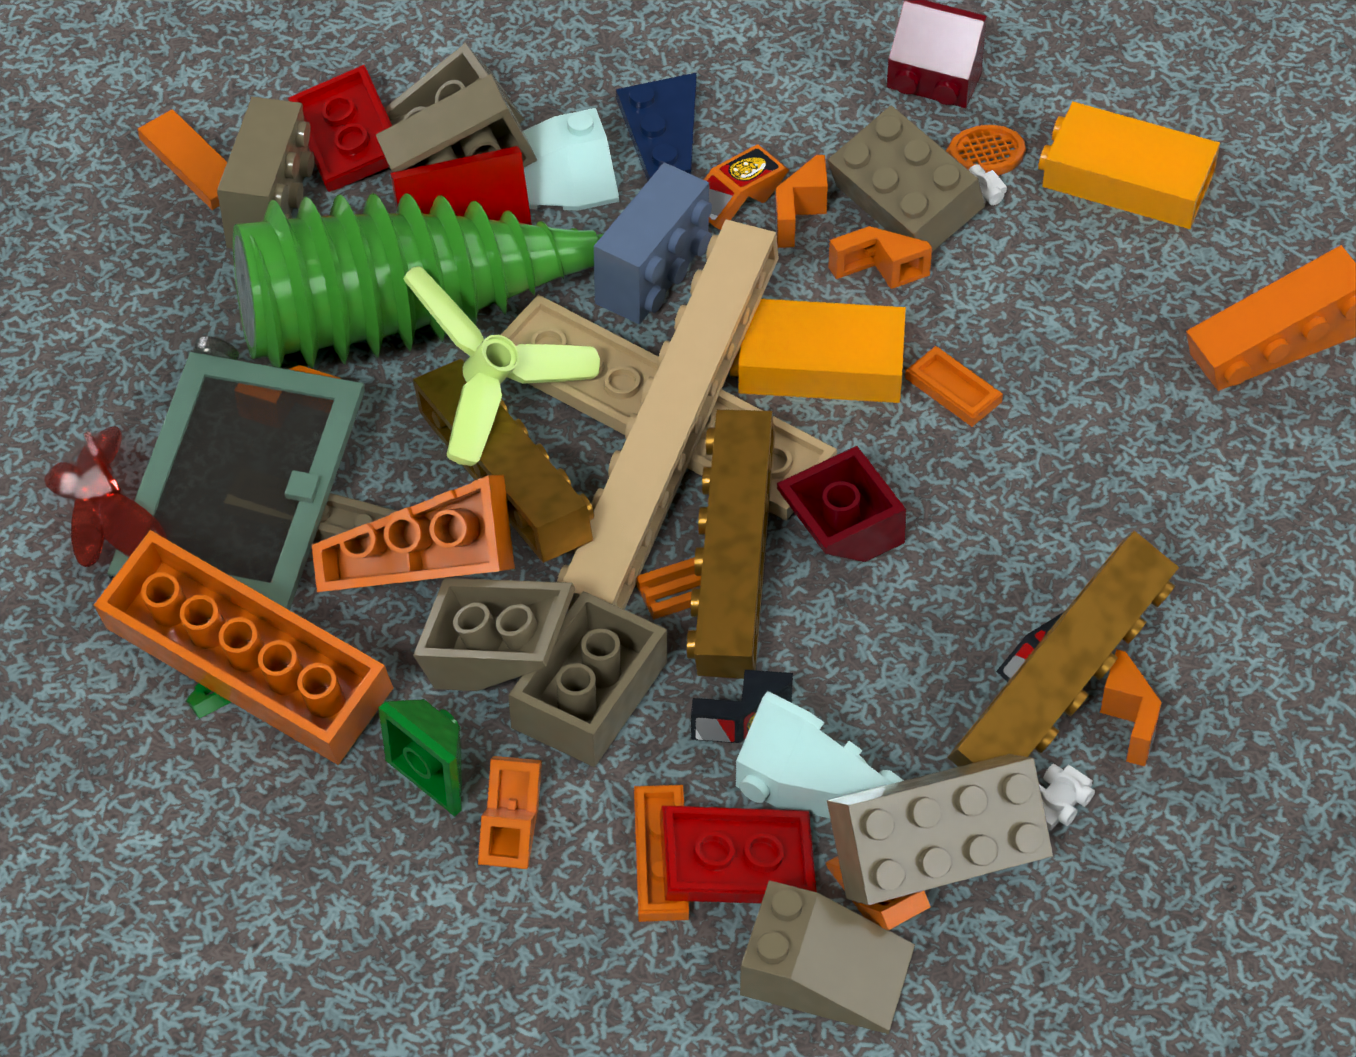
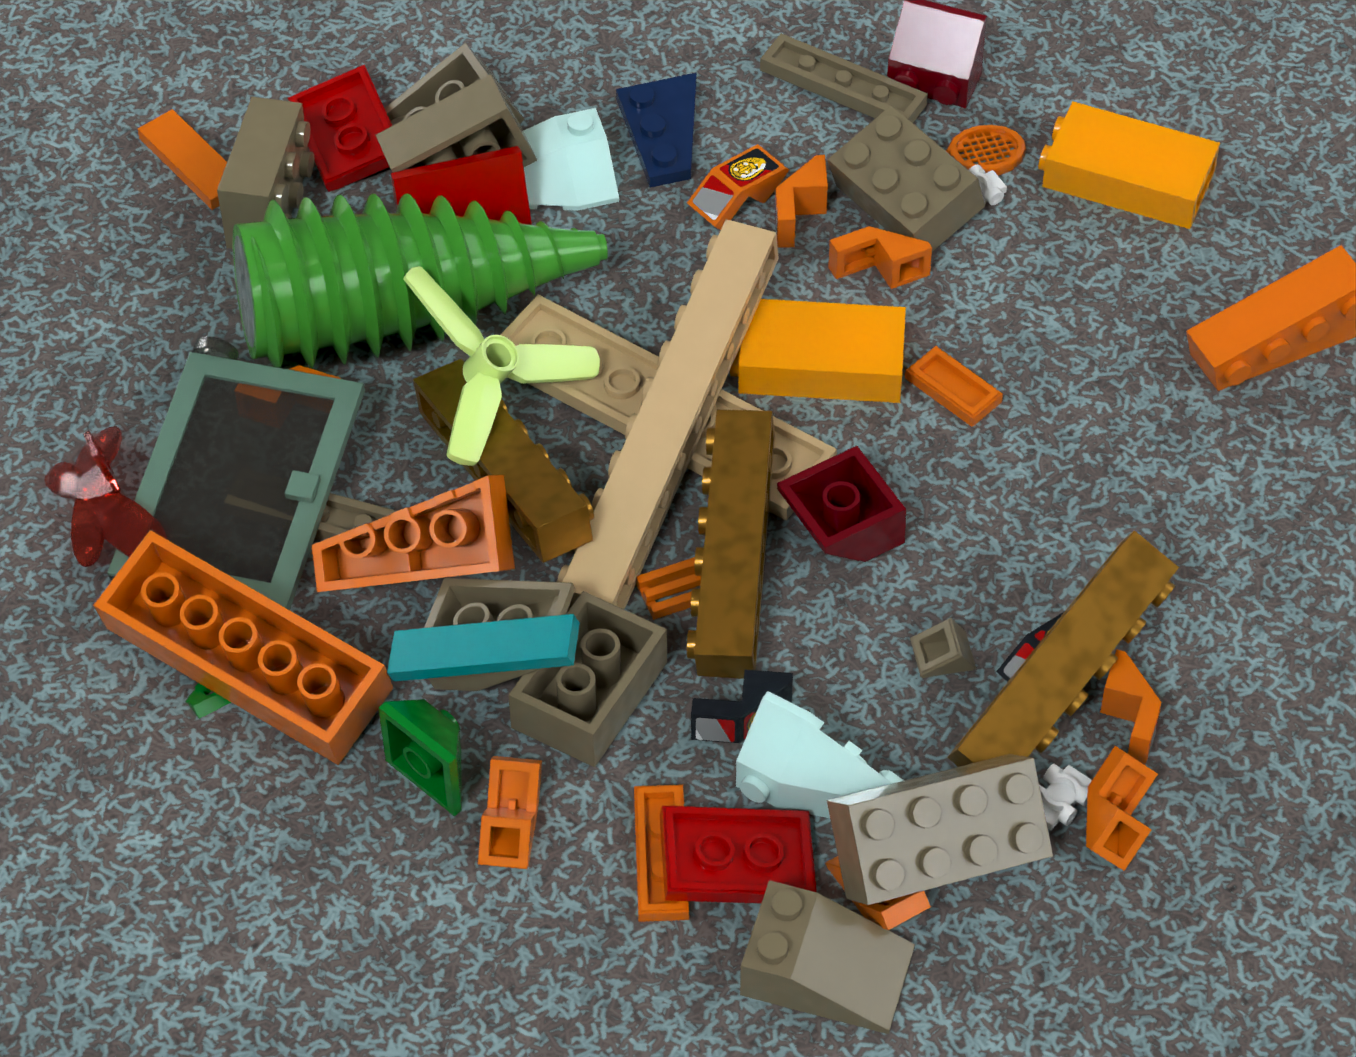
sand blue brick [594,162,712,324] -> none
none -> teal tile [387,614,580,681]
none -> dark tan plate [760,33,928,123]
none -> dark tan slope [910,618,976,678]
none -> orange slope [1086,746,1158,871]

